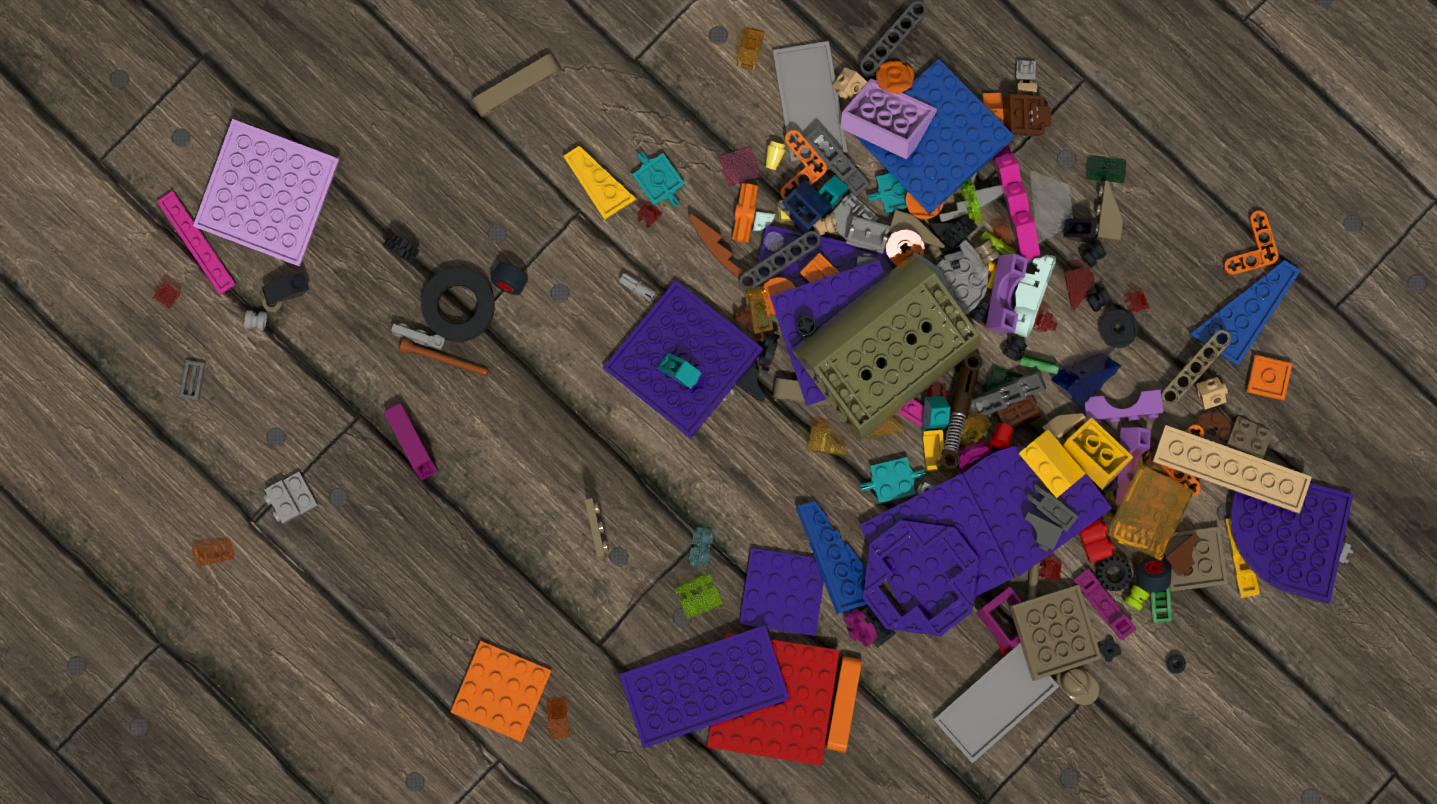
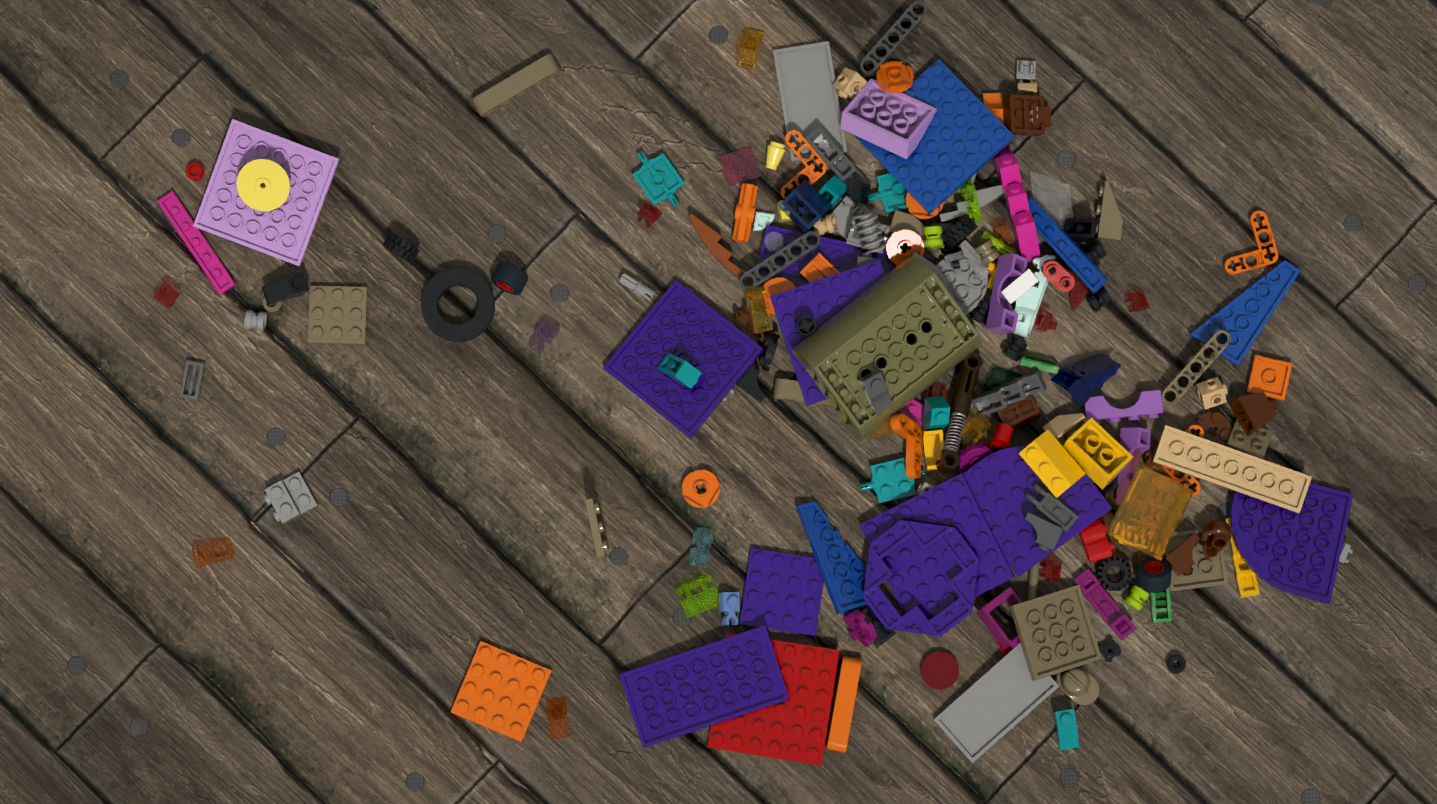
magenta slope [384,403,438,481] -> none
light grey hinge [391,323,445,350] -> none
dark orange piece [399,337,489,376] -> none
yellow wing [563,146,637,220] -> none
clear yellow arch [808,424,847,457] -> none
clear green slope [1086,156,1126,183] -> none
black plate [1099,310,1138,349] -> none
none -> red plate [186,162,205,181]
none -> light yellow piece [237,159,290,211]
none -> dark tan plate [308,286,368,345]
none -> clear purple plate [529,318,560,354]
none -> orange plate [682,470,720,508]
none -> medium blue plate [719,592,740,625]
none -> black tile [846,181,871,204]
none -> light grey piece [854,212,886,254]
none -> dark grey arch [857,371,893,415]
none -> orange beam [890,413,922,479]
none -> dark red tile [920,651,959,690]
none -> lime wheel [923,226,943,248]
none -> white sticker [1001,269,1038,304]
none -> blue tile [1028,197,1109,293]
none -> plate [1041,259,1075,292]
none -> teal slope [1053,709,1079,750]
none -> reddish brown head [1201,520,1231,558]
none -> reddish brown torso [1229,392,1278,436]

